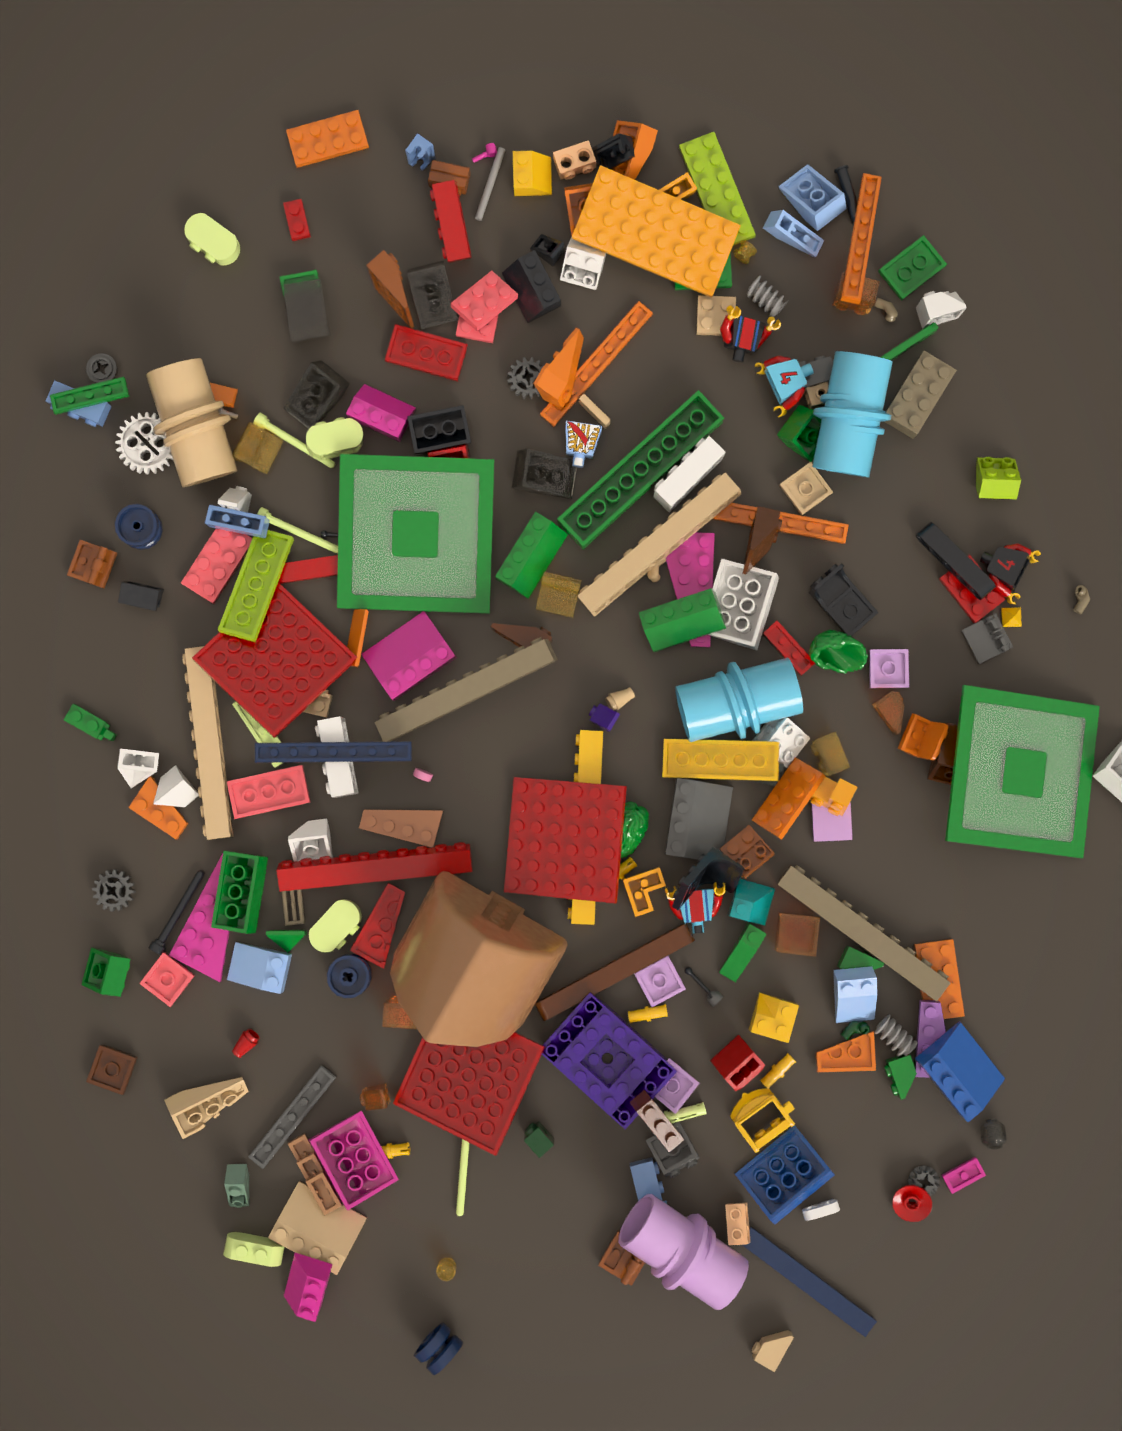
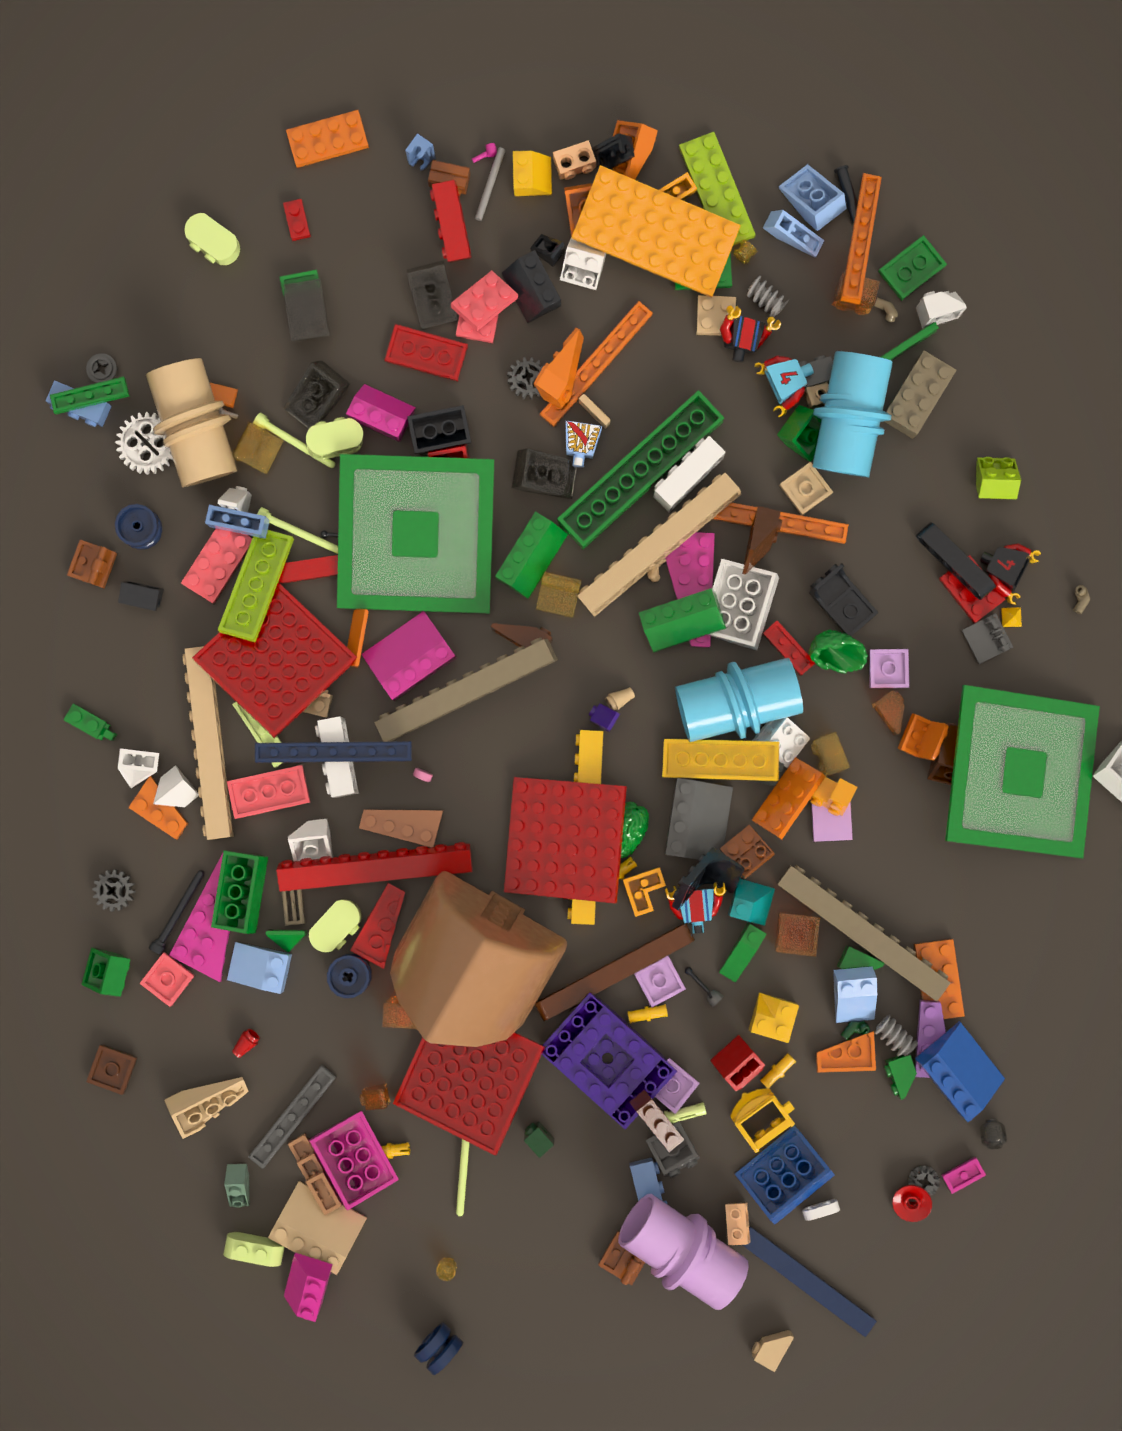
dark orange slope [366,250,414,329] -> none

